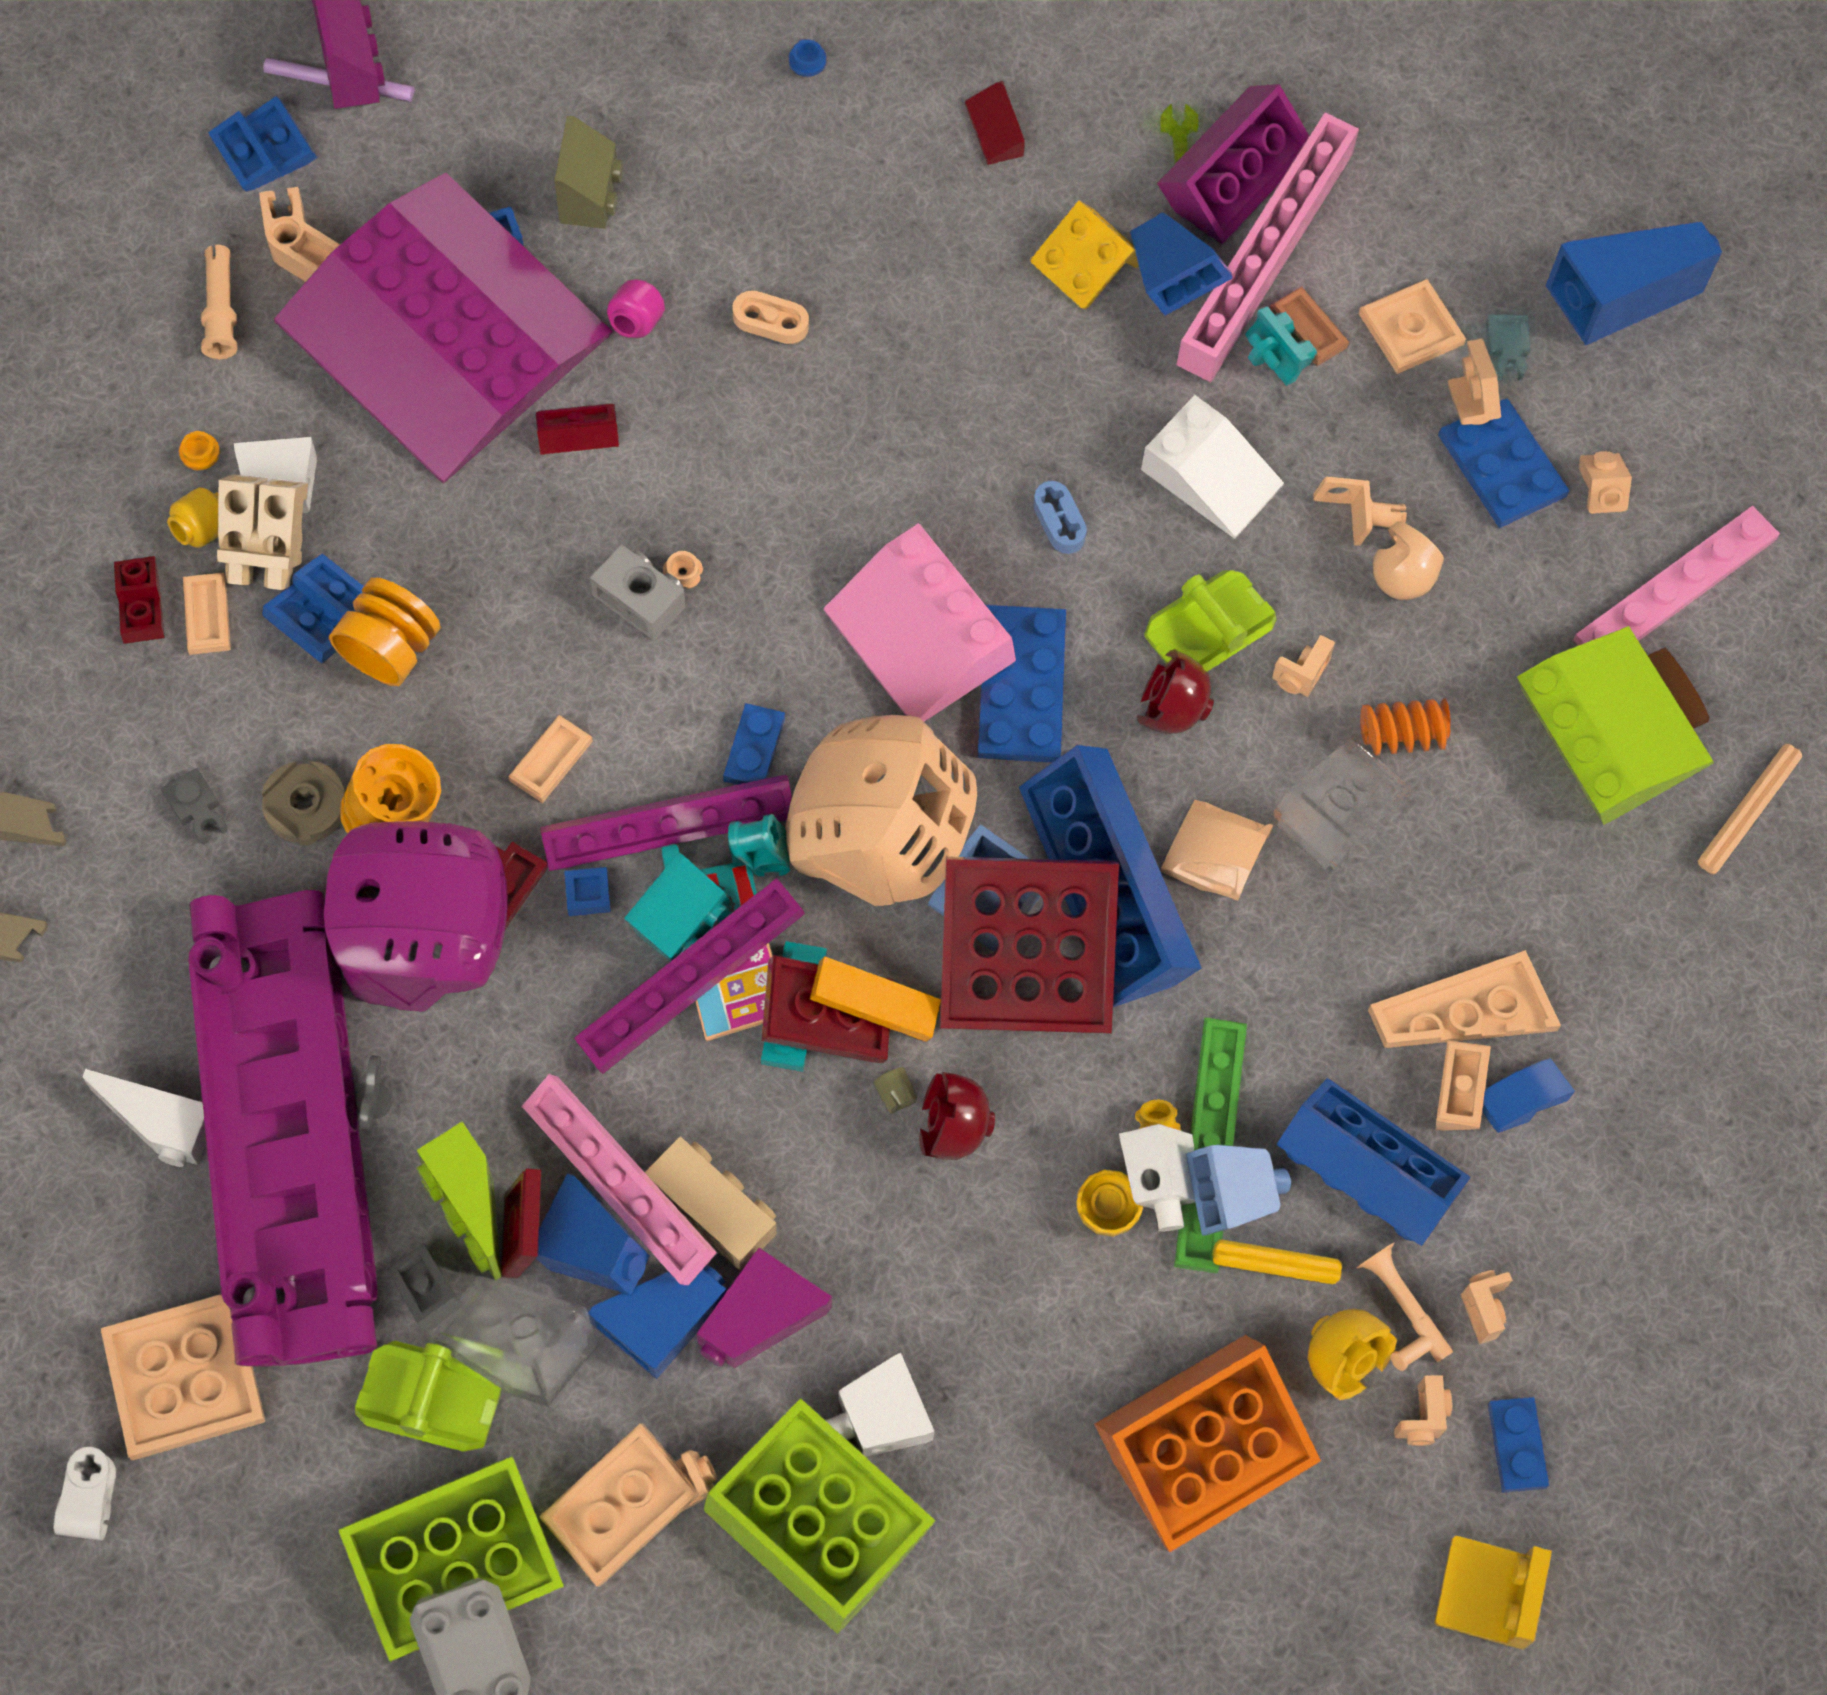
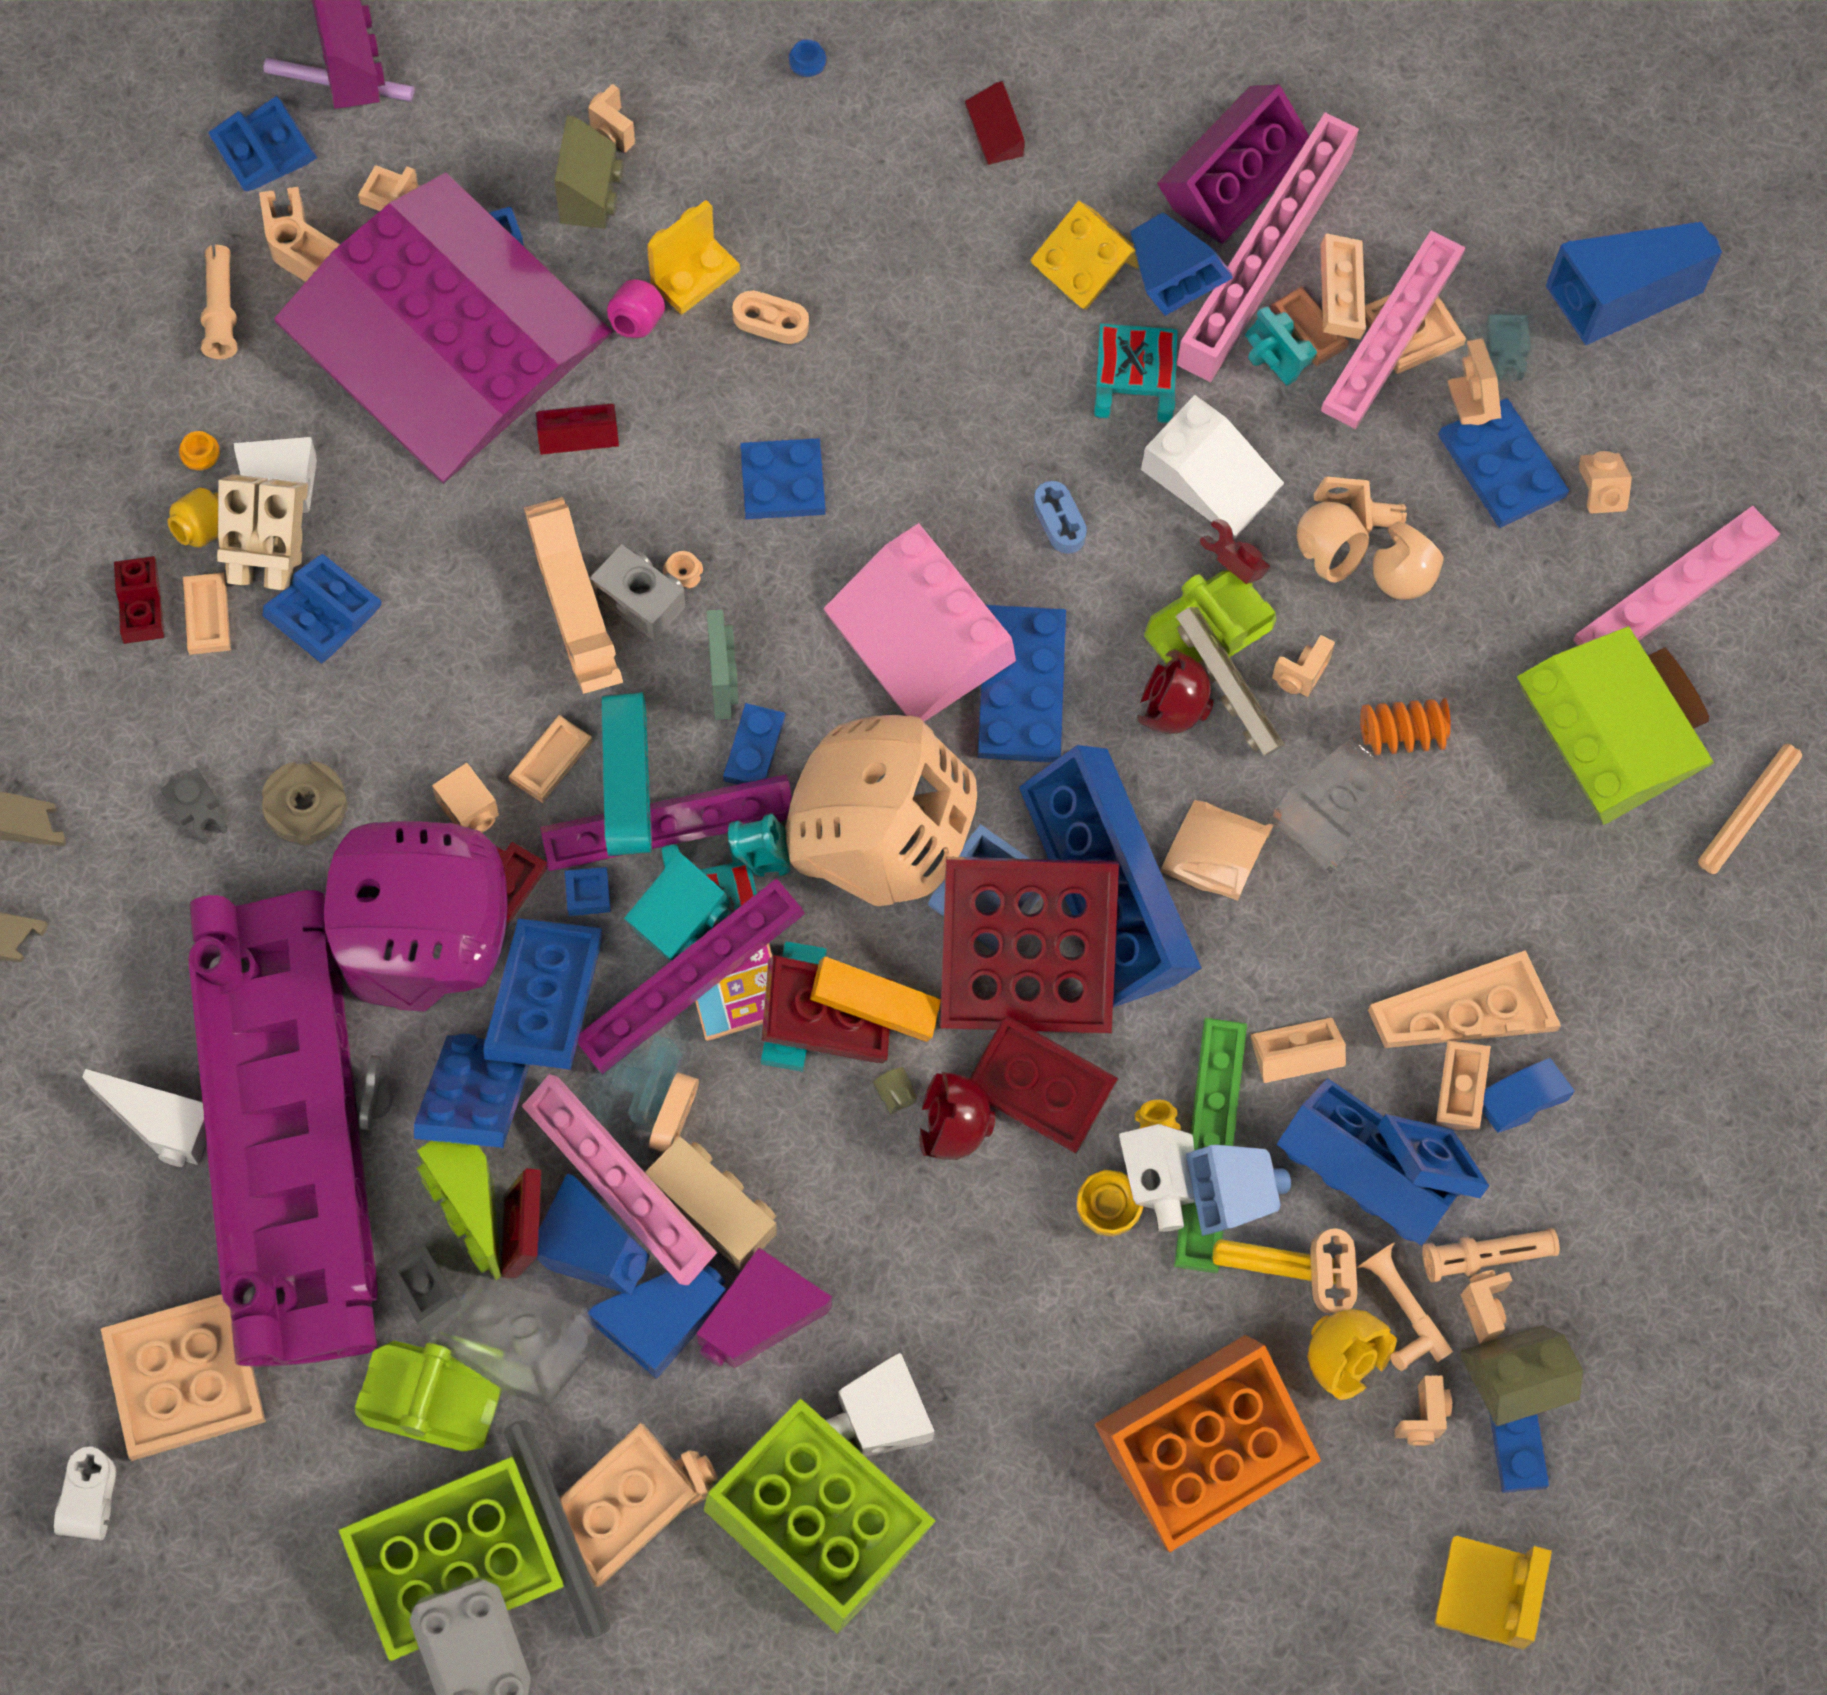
light orange wheel [329,578,441,686] -> none
light orange wheel [340,744,441,834] -> none
clear neon green bar [1159,104,1199,165] -> none
none -> light nougat bracket [358,165,419,211]
none -> blue plate [414,1034,530,1148]
none -> light nougat brick [432,763,499,833]
none -> blue plate [483,918,602,1070]
none -> dark grey axle [504,1420,610,1639]
none -> light nougat piece [524,497,623,694]
none -> light nougat bracket [588,84,635,153]
none -> teal beam [602,692,652,857]
none -> clear light blue tile [612,1035,683,1133]
none -> yellow bracket [647,200,740,315]
none -> light nougat beam [649,1072,699,1153]
none -> sand green plate [707,610,739,720]
none -> blue plate [740,438,825,520]
none -> dark red tile [969,1014,1119,1154]
none -> flag [1094,323,1178,423]
none -> plate [1176,607,1285,755]
none -> dark red plate [1199,519,1270,584]
none -> light nougat slope [1250,1018,1346,1083]
none -> light nougat helmet [1297,502,1369,583]
none -> light nougat beam [1310,1228,1357,1314]
none -> bright pink plate [1321,230,1465,429]
none -> light nougat plate [1321,234,1366,339]
none -> blue plate [1377,1114,1490,1199]
none -> light nougat pin [1422,1228,1560,1283]
none -> olive slope [1460,1325,1583,1426]

